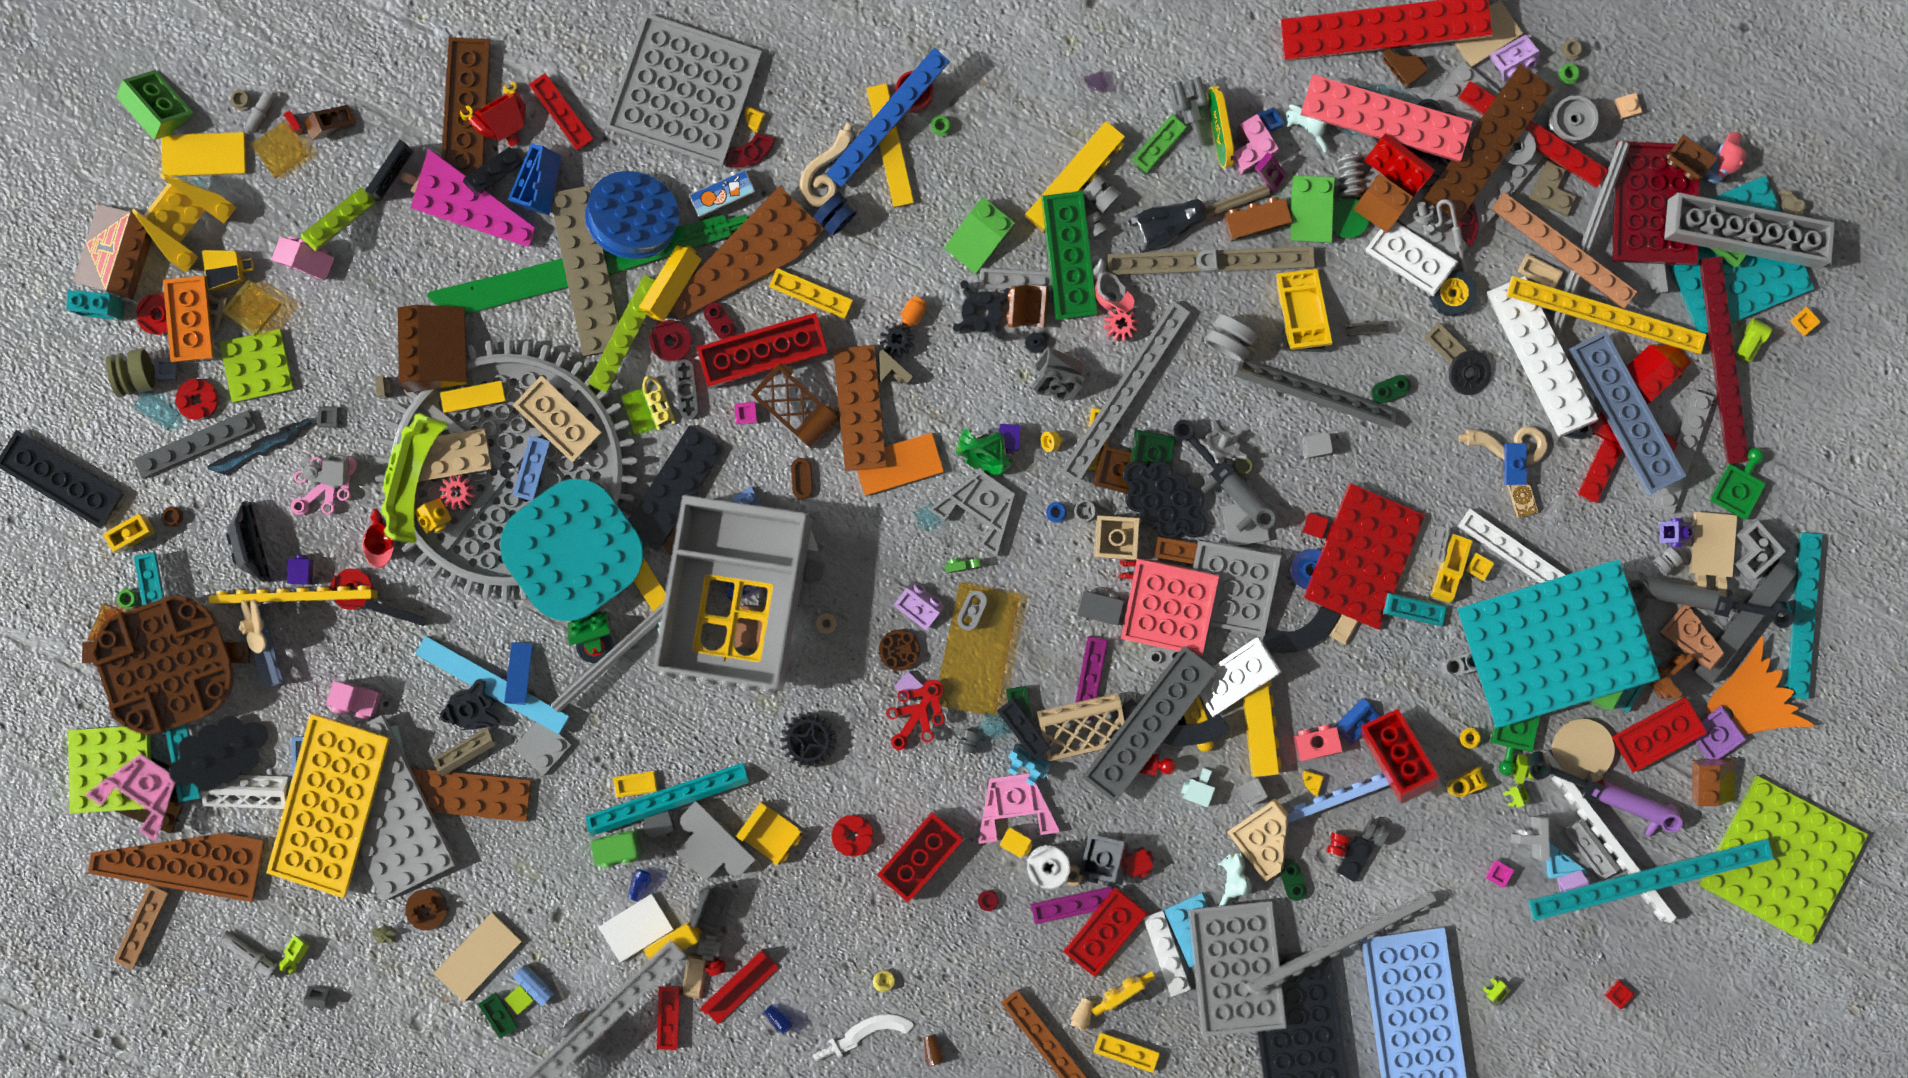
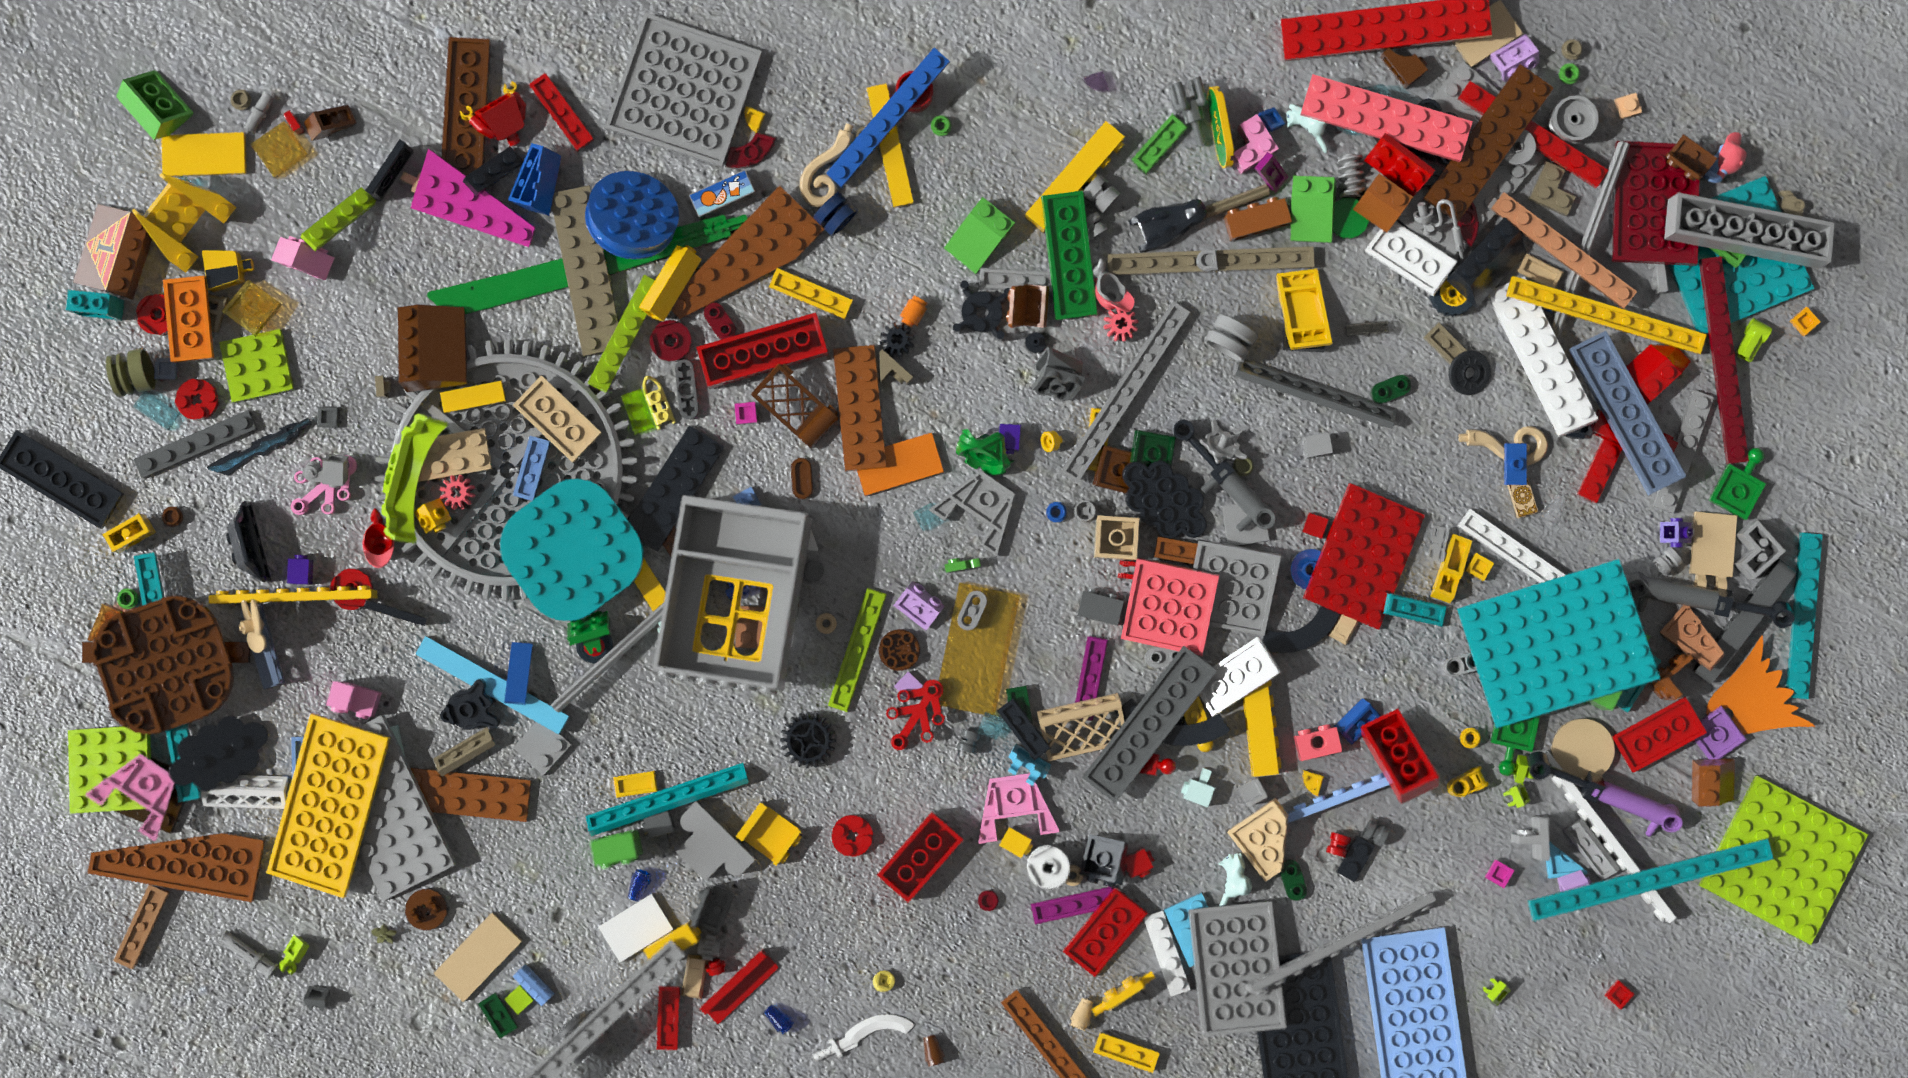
none -> lime tile [828,588,887,712]
none -> black slope [1446,217,1527,308]

